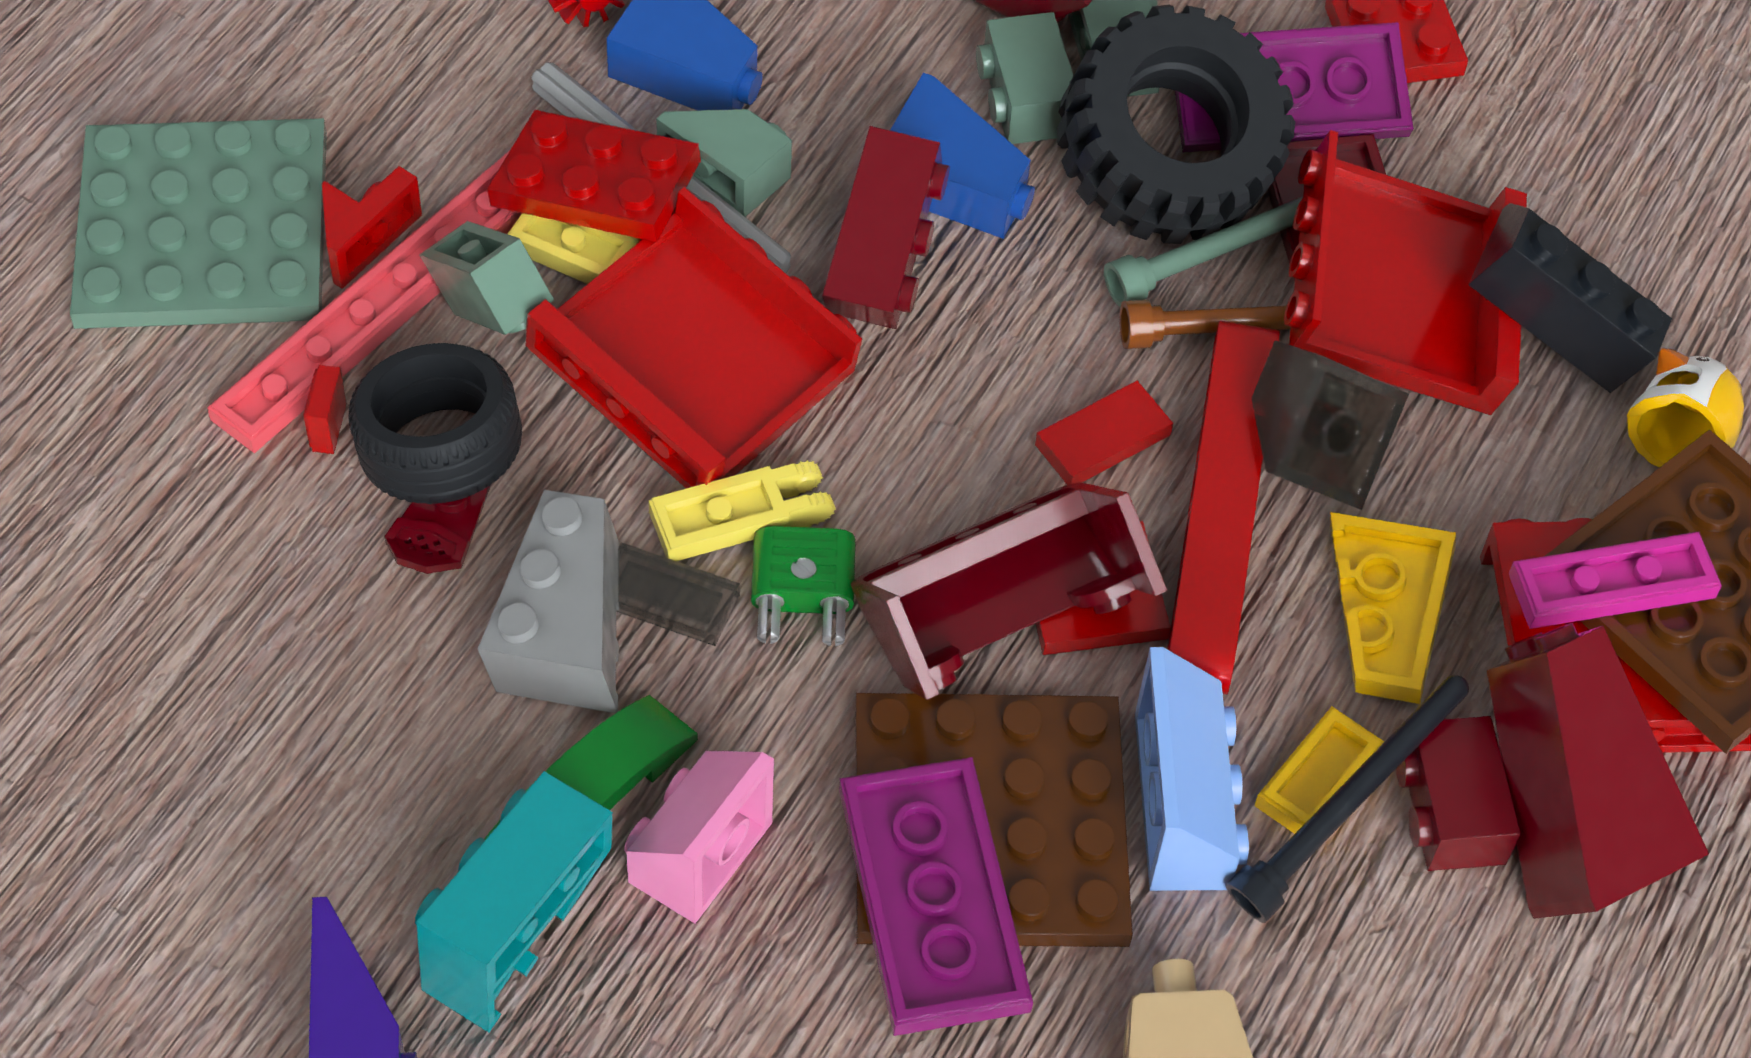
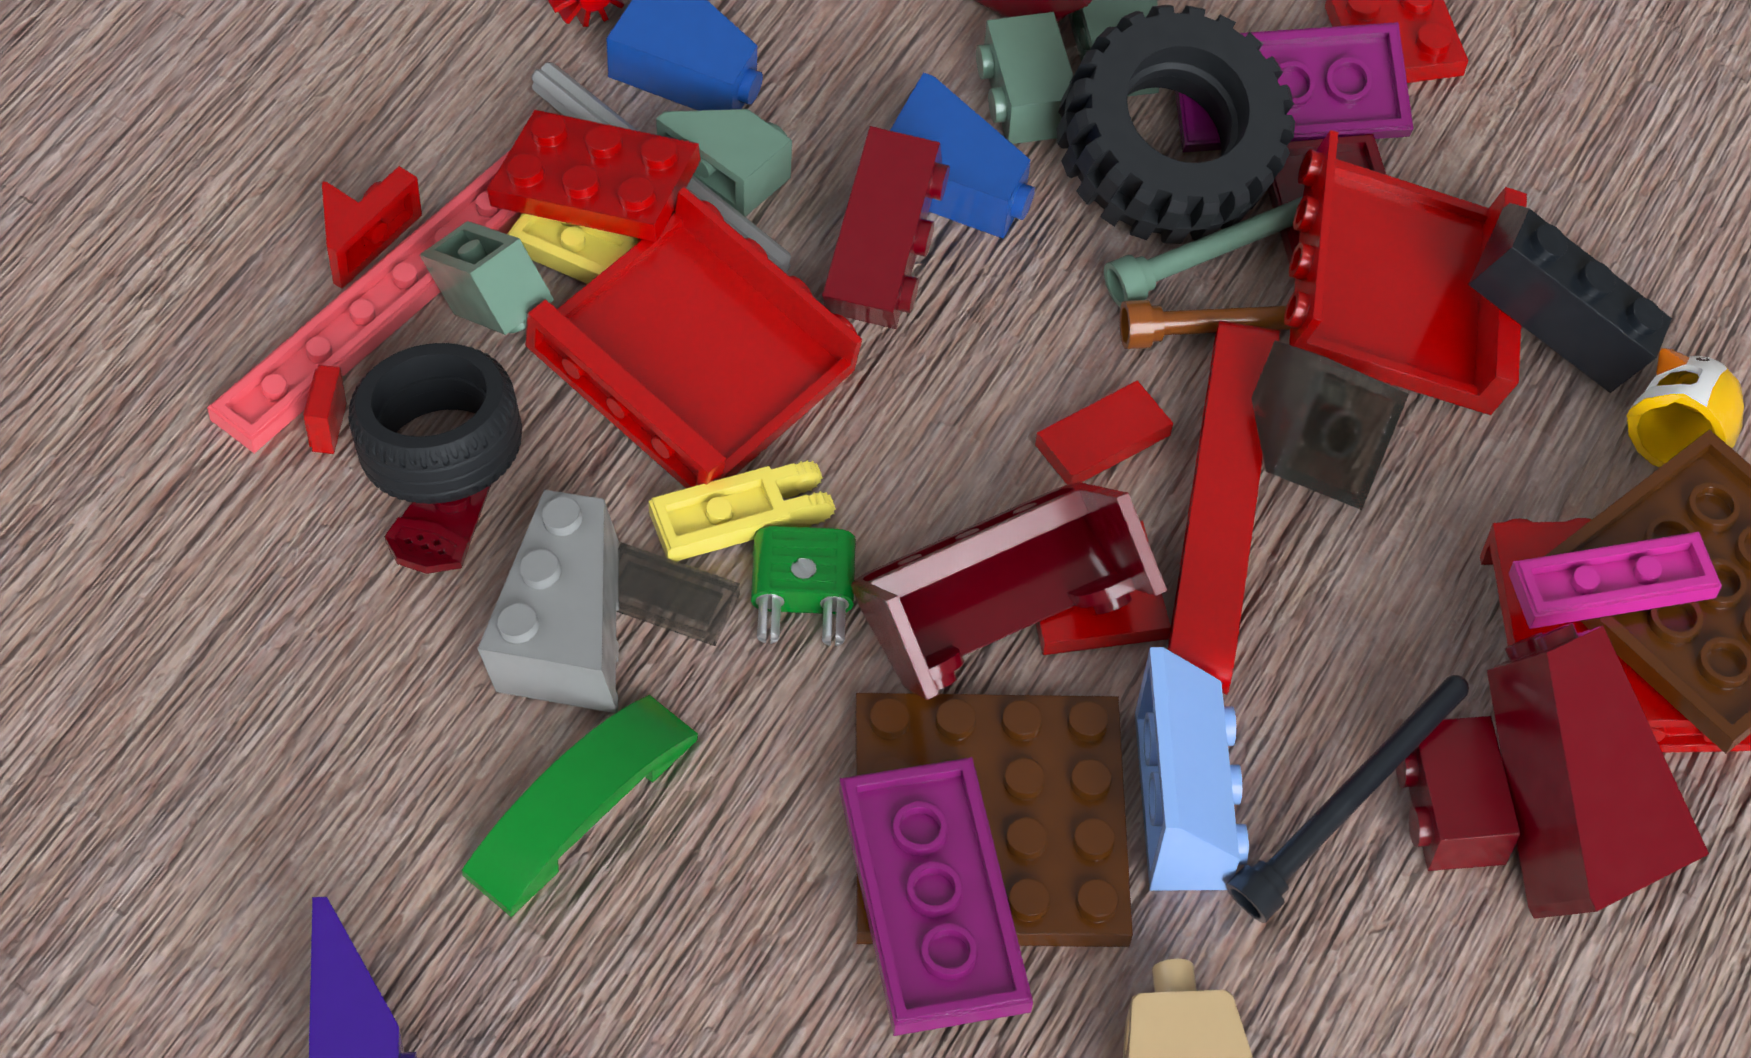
sand green plate [70,118,327,329] -> none
teal wedge [415,771,613,1033] -> none
bright pink slope [624,751,774,924] -> none
yellow tile [1254,706,1385,834] -> none
yellow wing [1330,512,1456,704] -> none

